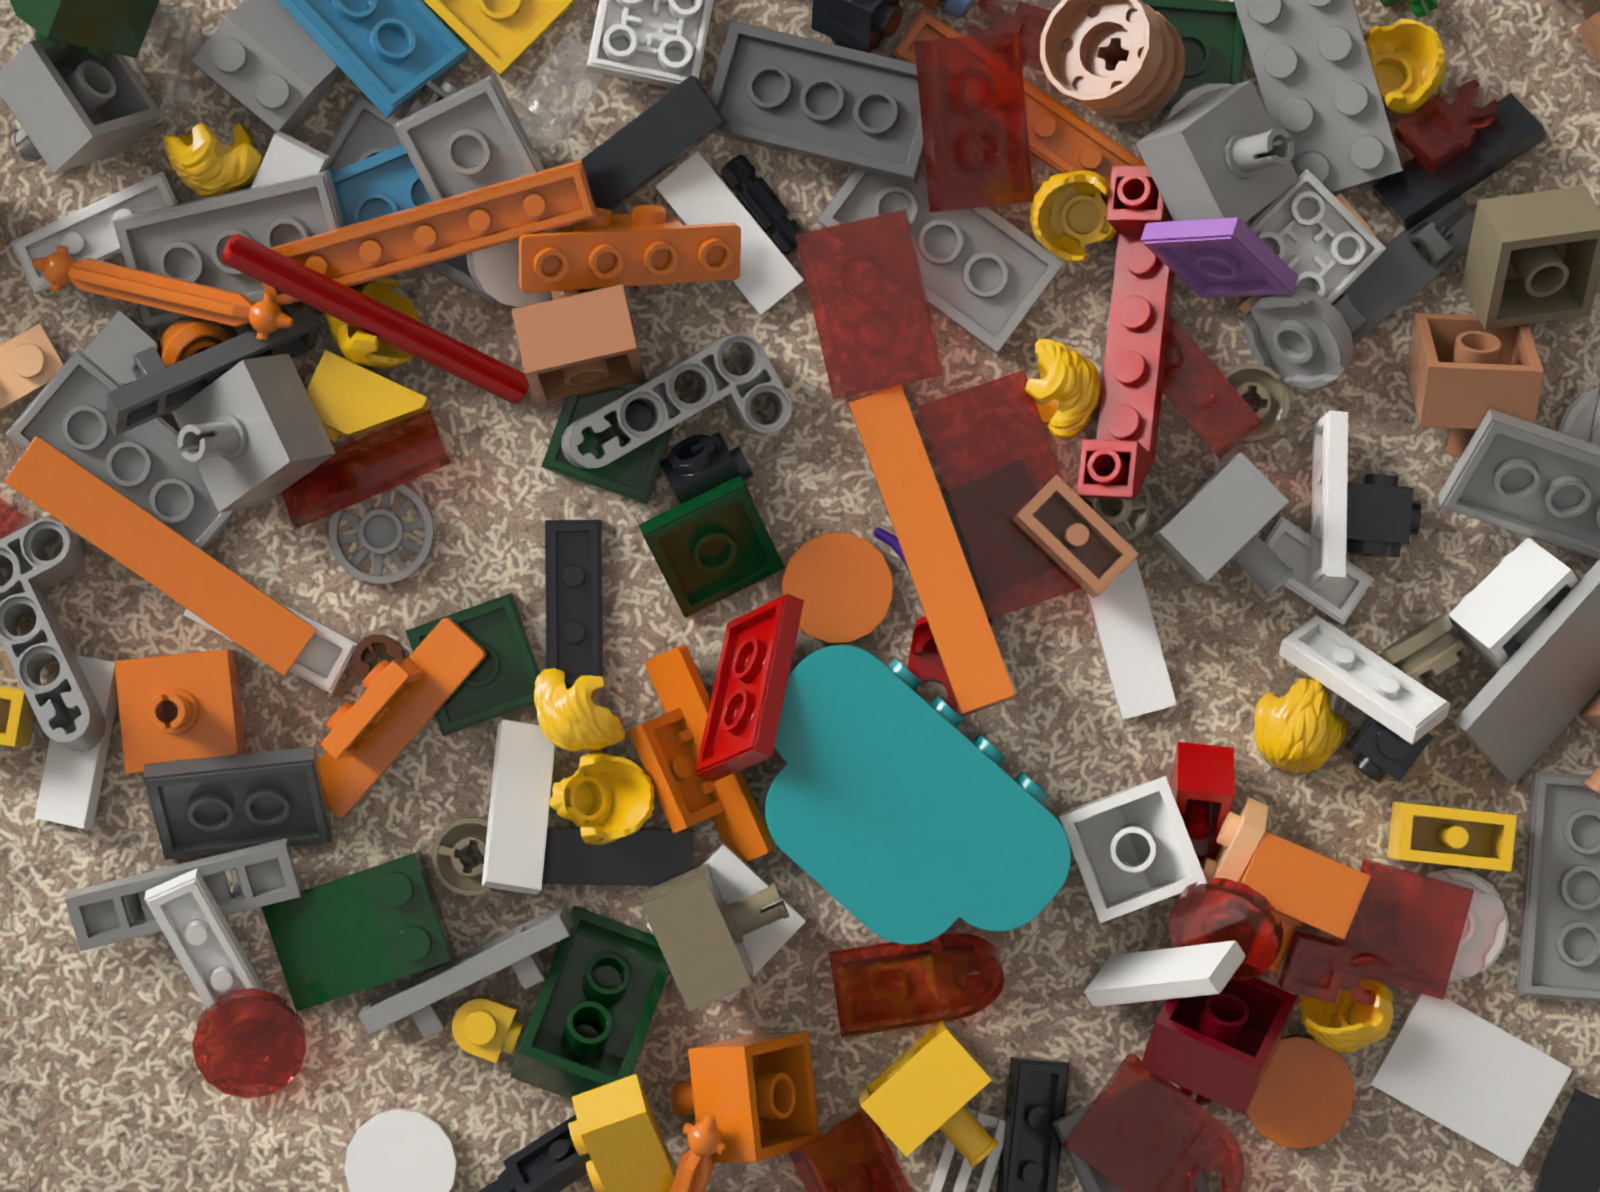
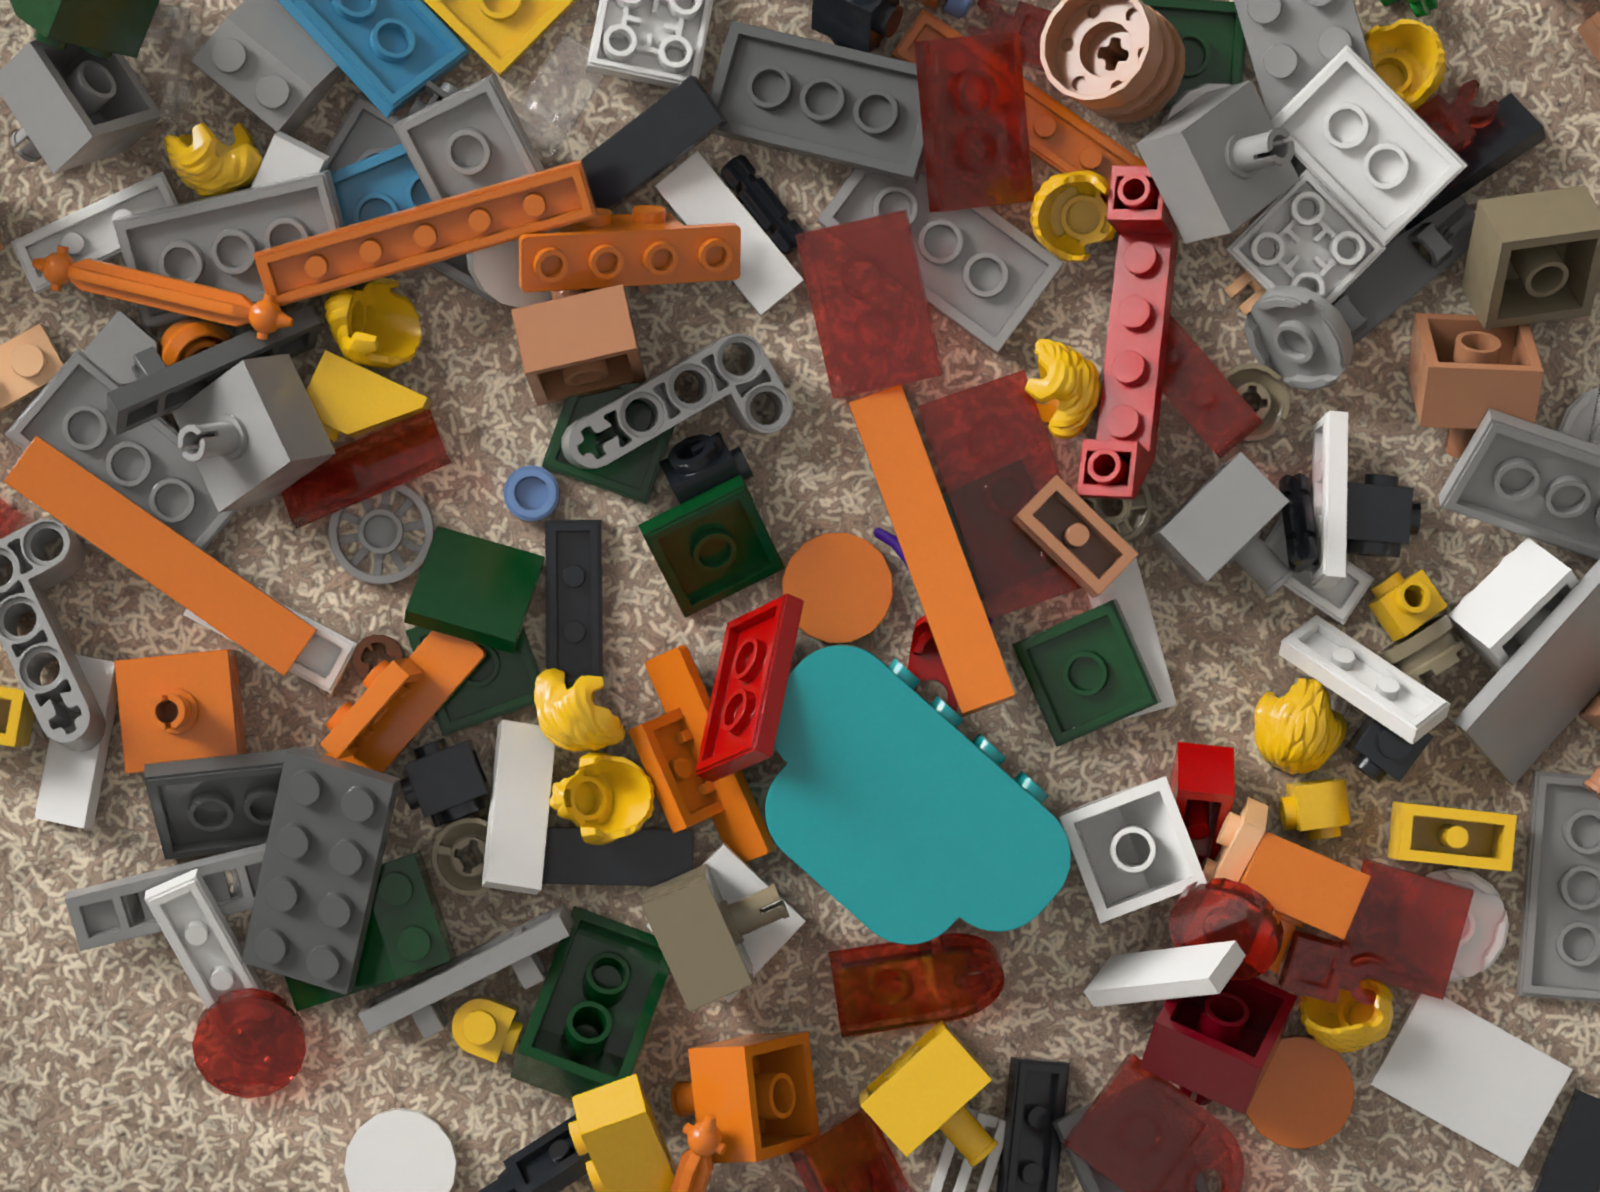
red axle [221,234,529,403] -> none
medium lavender tile [1141,217,1298,298] -> none
none -> dark grey plate [241,746,401,995]
none -> black brick [400,738,491,827]
none -> dark green tile [404,526,545,654]
none -> medium blue tile [504,465,560,522]
none -> dark green tile [1012,599,1162,747]
none -> white tile [1271,44,1468,246]
none -> black axle [1279,473,1320,573]
none -> yellow plate [1279,778,1351,840]
none -> yellow plate [1368,569,1448,642]

